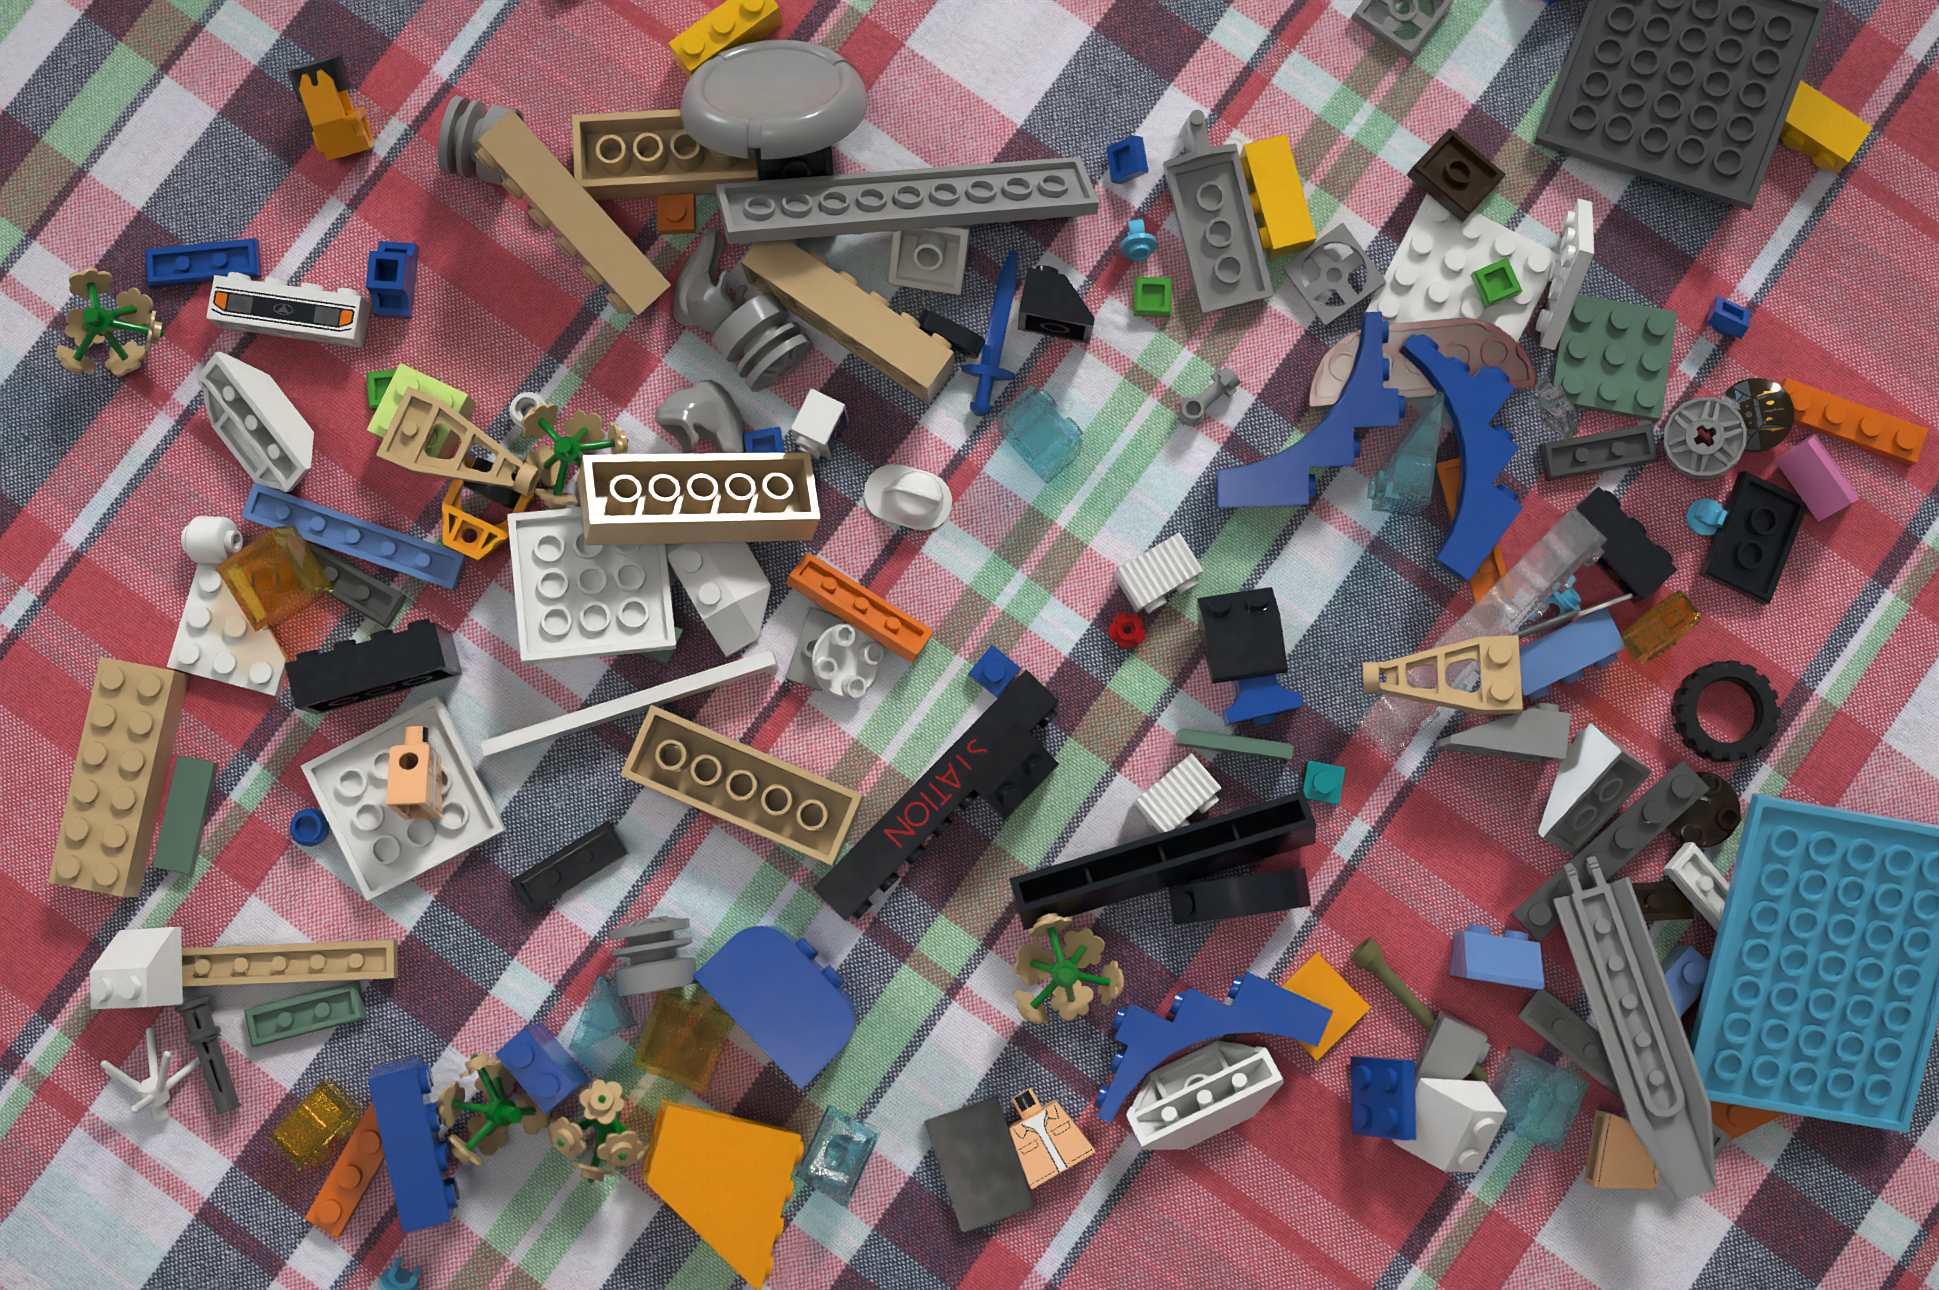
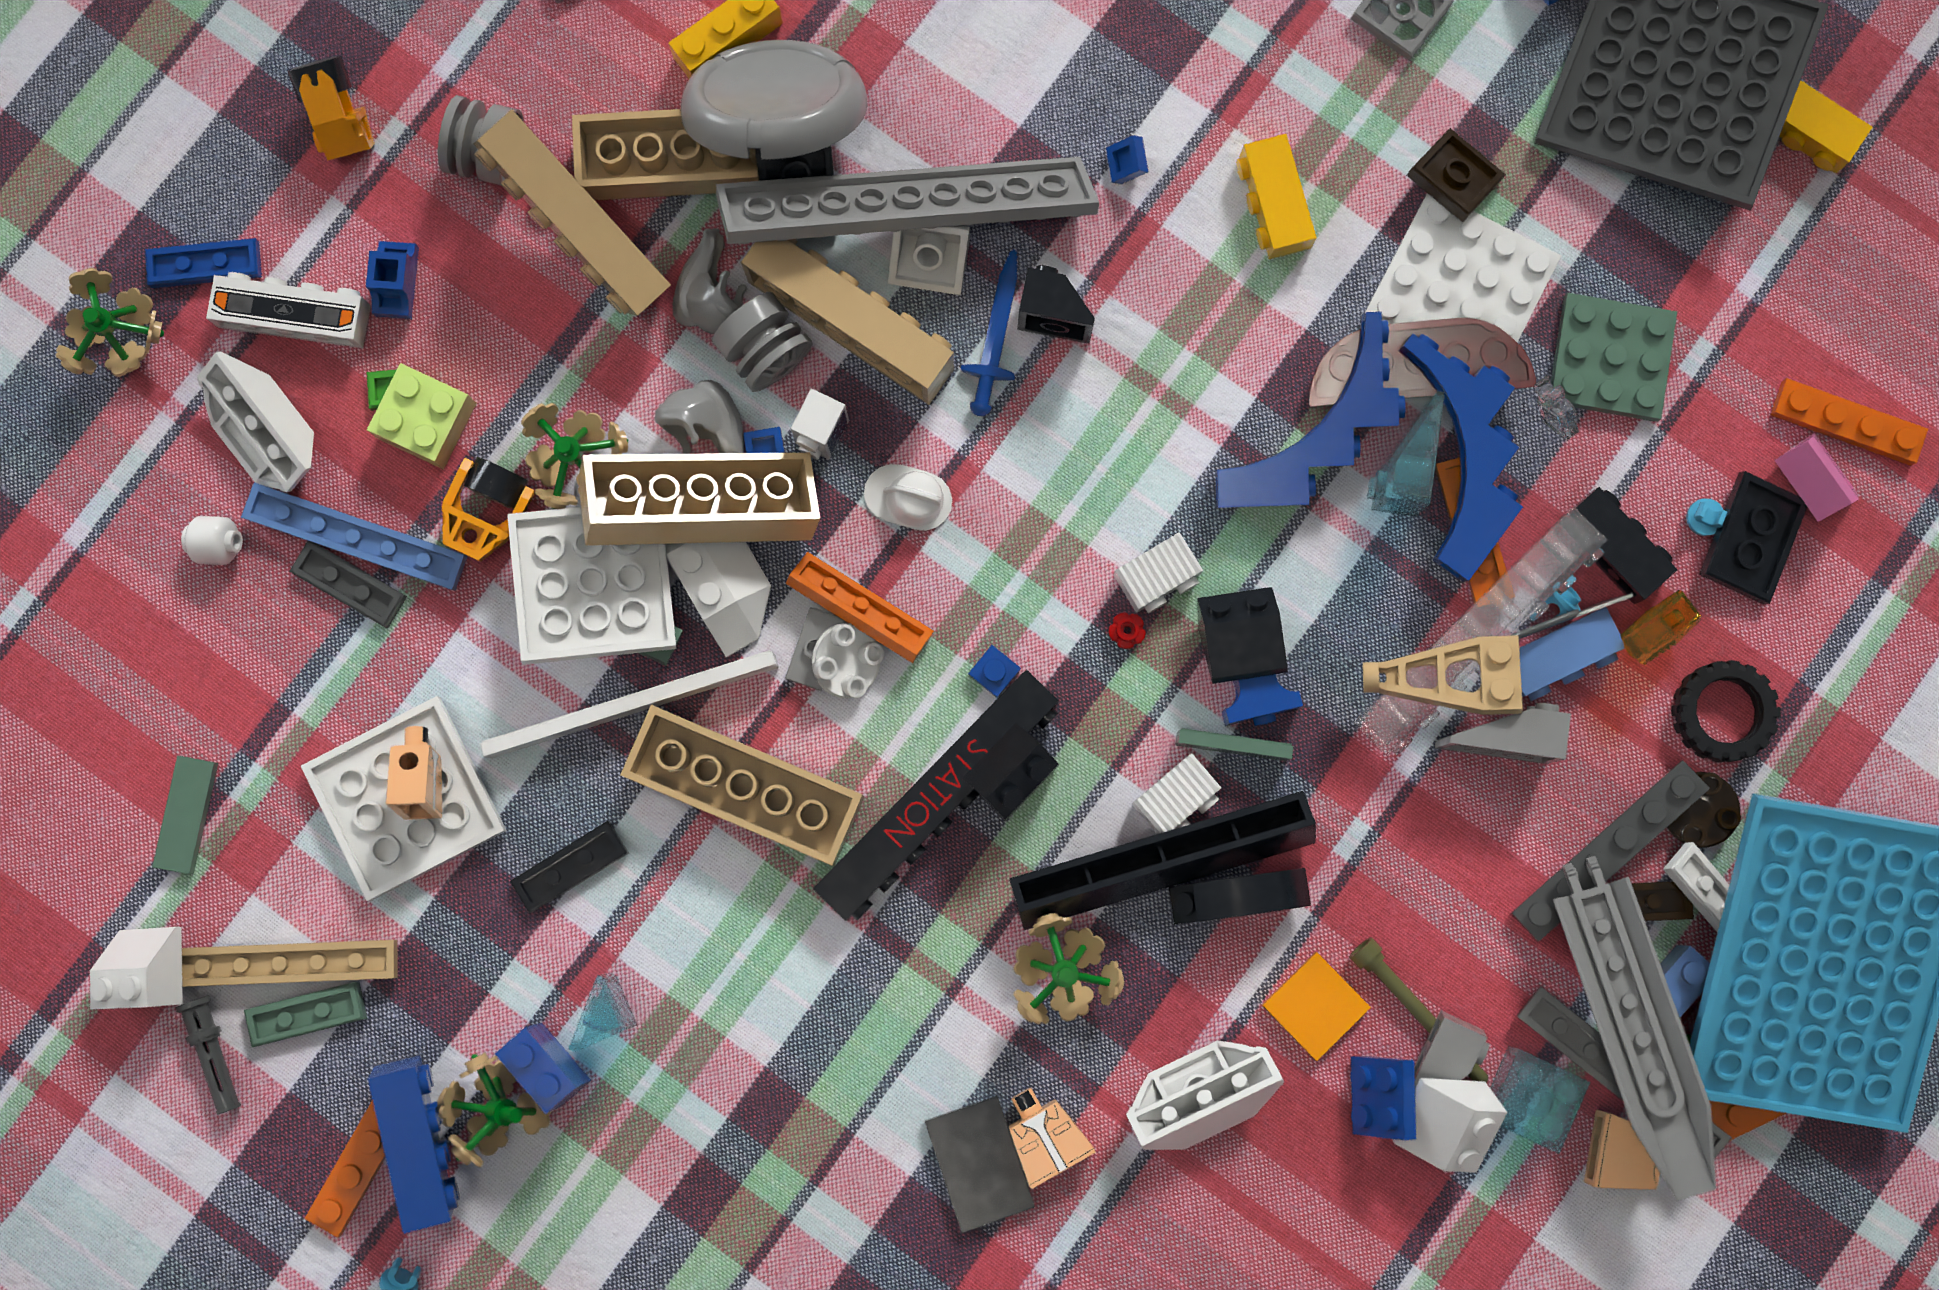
tan brick [48,657,190,897] -> none
white plant [101,1027,200,1121] -> none
white plate [167,564,290,697] -> none
clear yellow brick [215,525,334,632] -> none
clear yellow brick [267,1078,363,1170] -> none
black brick [285,619,462,715] -> none
blue plate [290,809,329,847] -> none
tan plate [376,386,540,496] -> none
white plate [510,392,546,428] -> none
tan plant [548,1080,651,1183] -> none
light grey wheel [608,916,699,997] -> none
clear yellow brick [631,991,734,1093] -> none
light orange slope [641,1099,804,1290] -> none
orange plate [657,193,696,235] -> none
blue brick [693,925,857,1090] -> none
clear light blue slope [796,1104,882,1207] -> none
black beam [918,310,986,359] -> none
clear light blue brick [997,385,1083,484] -> none
blue arch [1094,971,1333,1123] -> none
medium azure plate [1120,219,1157,261] -> none
bright green tile [1133,277,1172,317] -> none
light grey hinge [1163,110,1274,315] -> none
light grey bar [1178,367,1240,426] -> none
light grey piece [1282,223,1386,327] -> none
teal plate [1301,760,1346,805] -> none
medium blue slope [1449,924,1544,990] -> none
bright green tile [1471,258,1523,308] -> none
white plate [1536,199,1594,350] -> none
light grey slope [1538,723,1652,856] -> none
dark grey tile [1539,425,1659,482] -> none
light grey wheel [1664,397,1747,481] -> none
blue plate [1707,295,1751,339] -> none
dish [1720,378,1795,452] -> none

